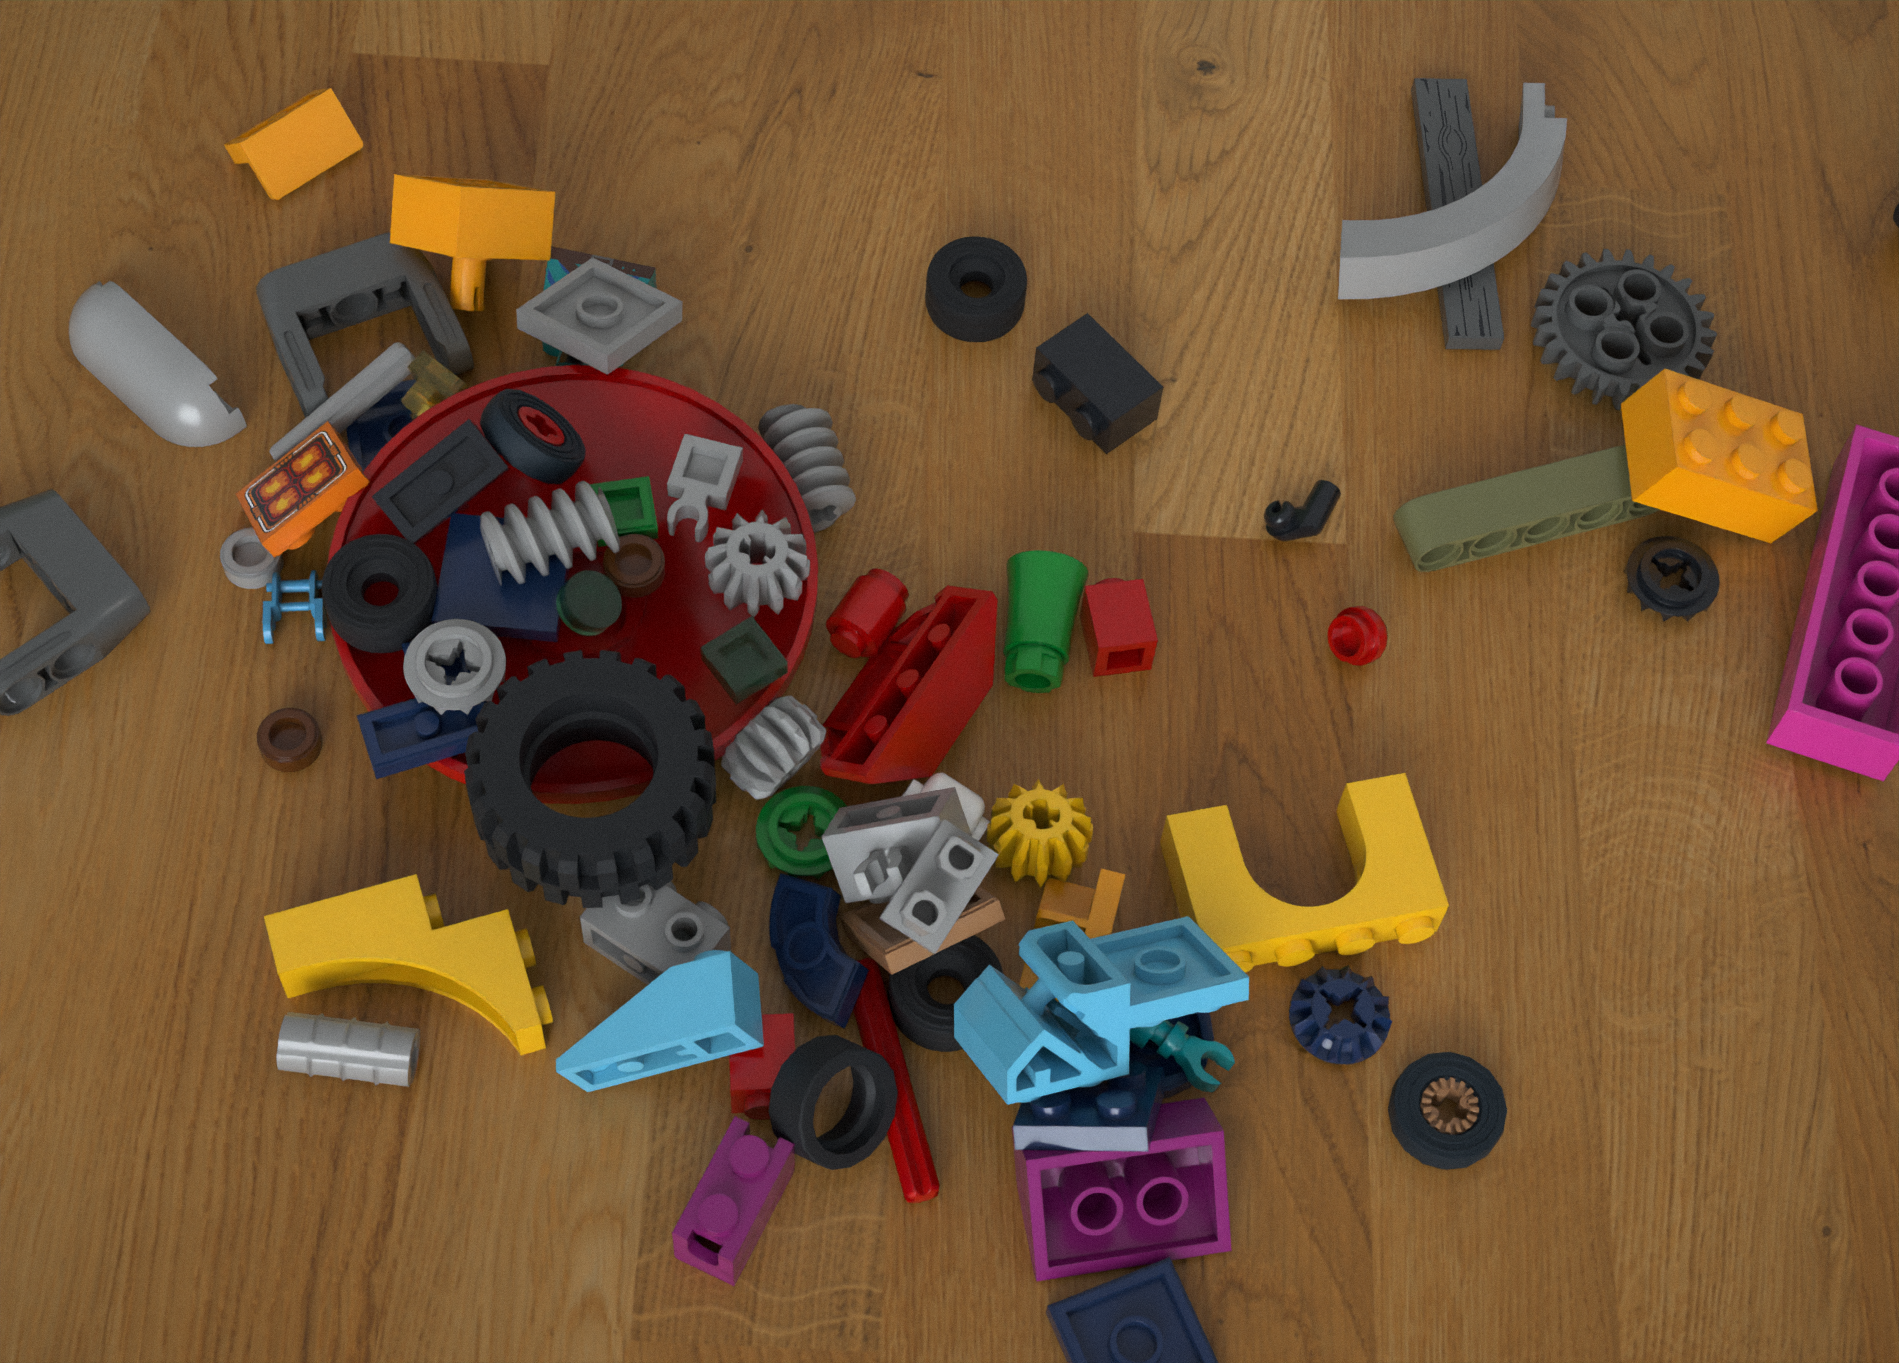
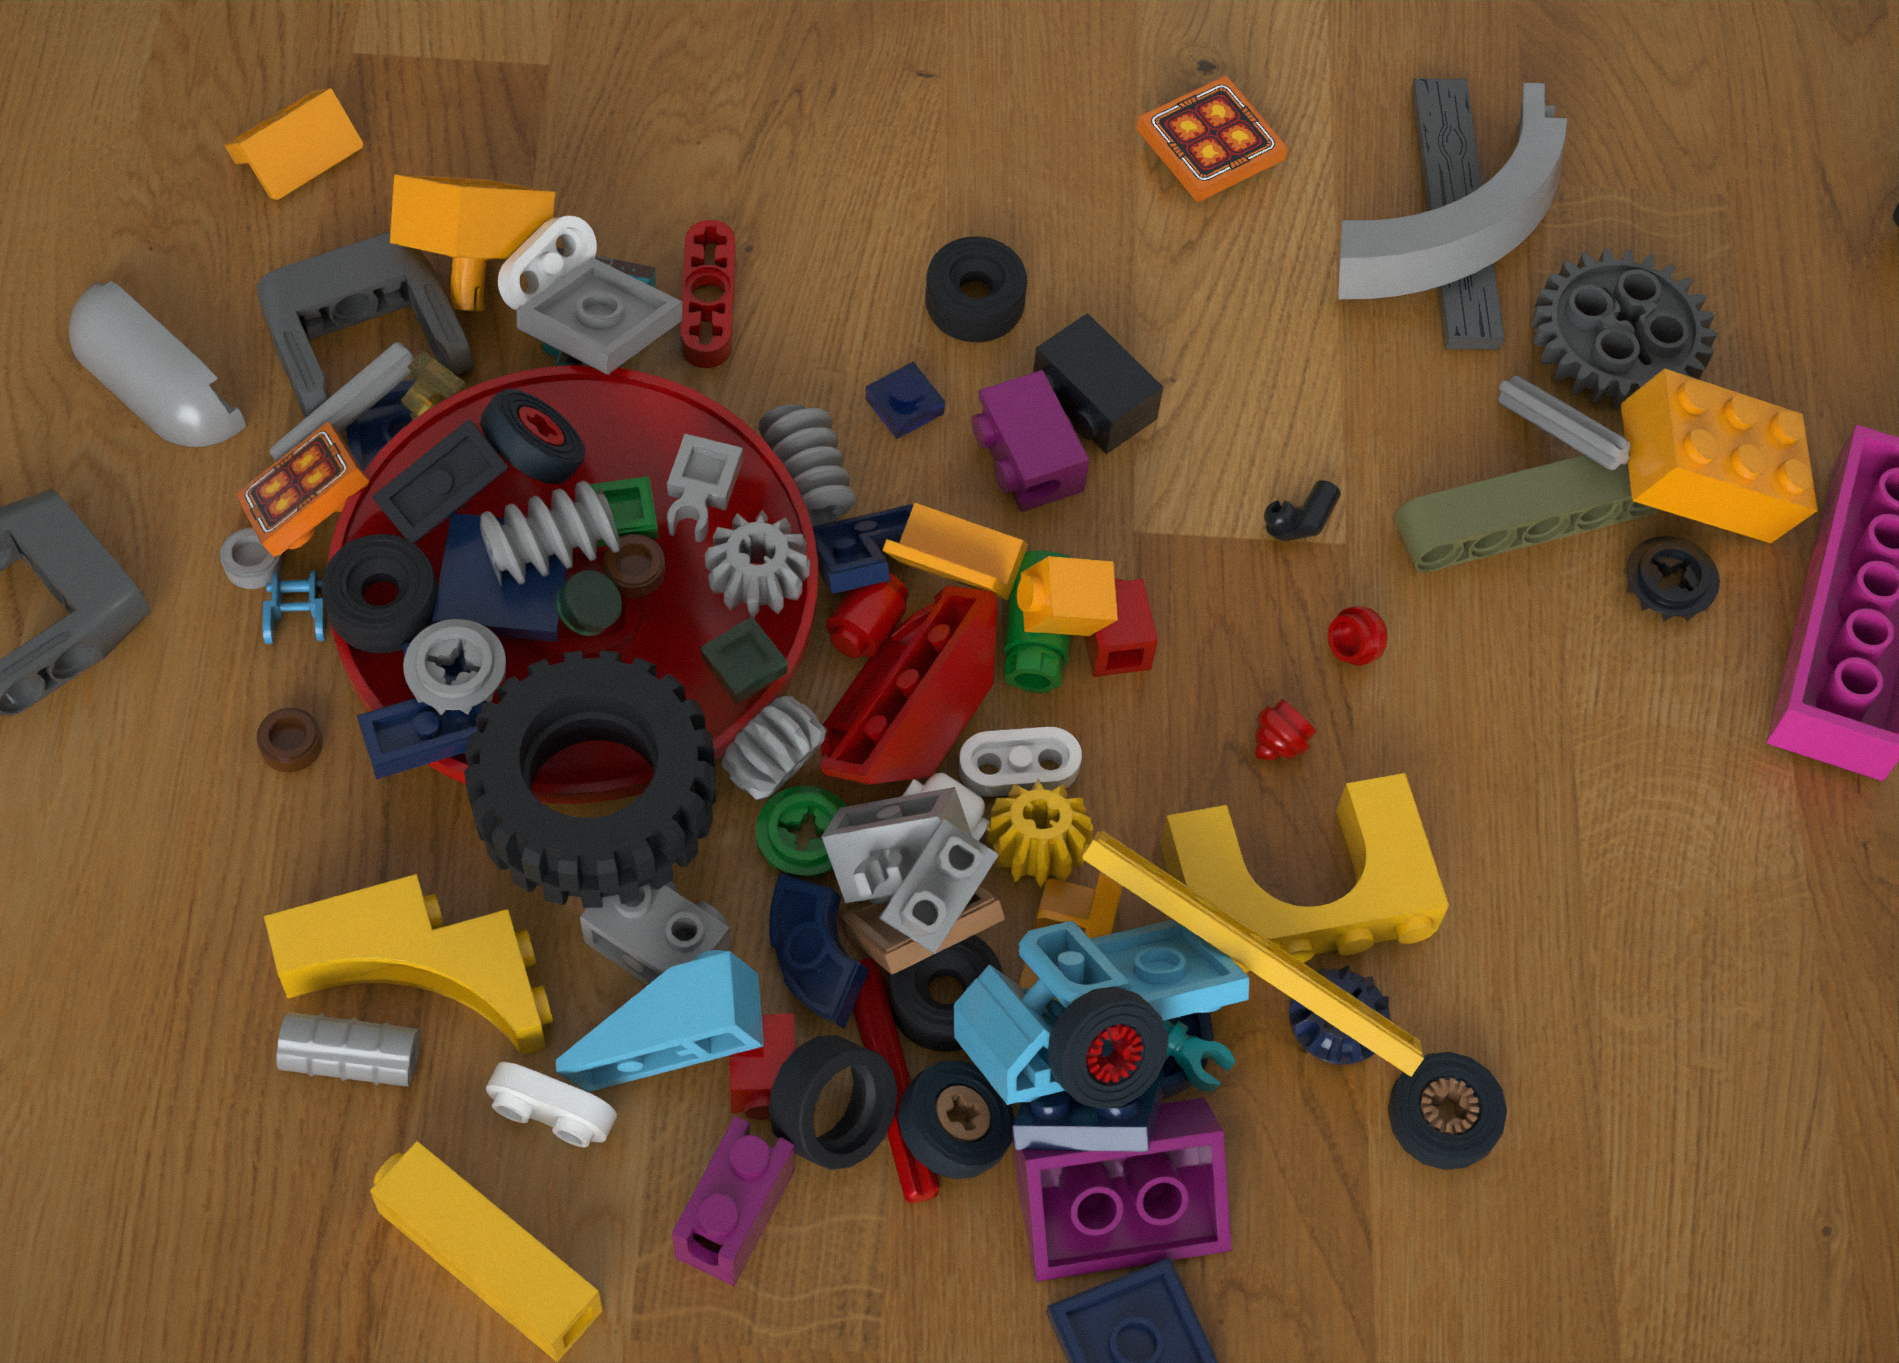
none -> yellow brick [370,1141,603,1362]
none -> white plate [486,1062,617,1148]
none -> white plate [498,216,597,310]
none -> red beam [680,220,736,368]
none -> dark blue tile [812,504,913,594]
none -> clear blue plate [865,362,945,439]
none -> light orange panel [882,503,1029,601]
none -> black bush [898,1060,1015,1179]
none -> white plate [958,727,1082,797]
none -> magenta brick [971,370,1089,512]
none -> light orange brick [1017,556,1118,636]
none -> black bush [1048,986,1168,1109]
none -> yellow tile [1081,830,1424,1077]
none -> tile [1137,75,1288,203]
none -> red plate [1255,699,1317,761]
none -> light grey axle [1498,375,1631,470]

